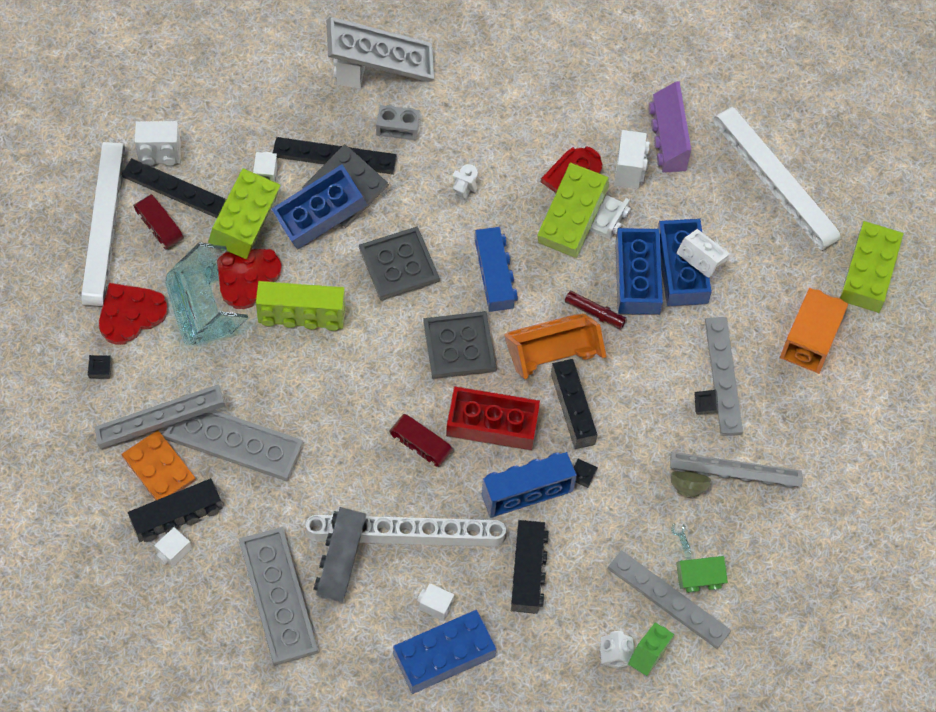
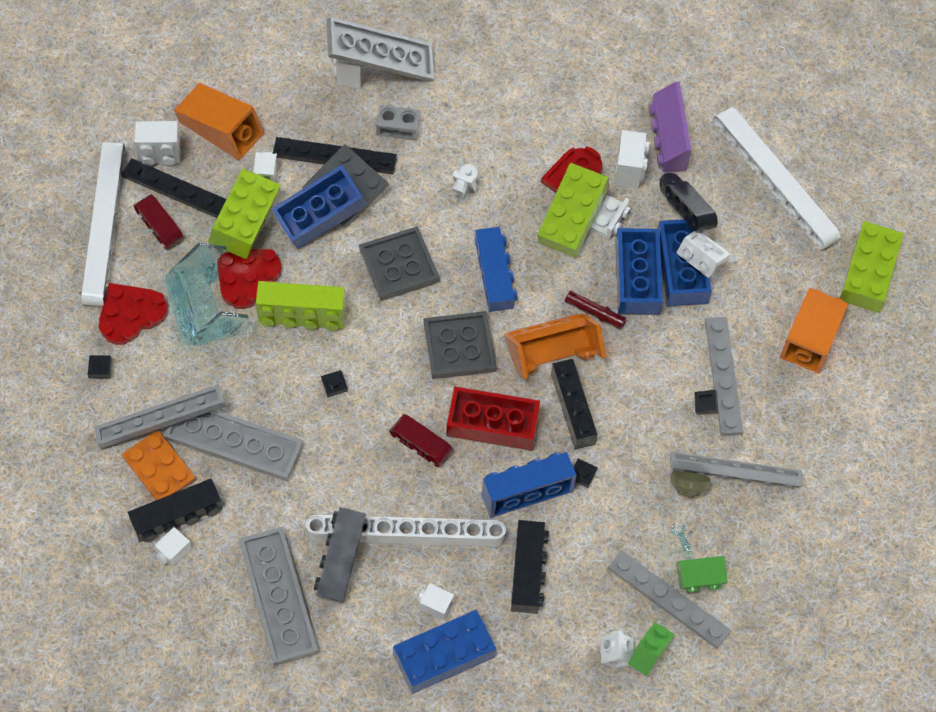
none -> orange slope [174,83,265,161]
none -> black plate [321,370,348,398]
none -> black piece [659,173,718,232]

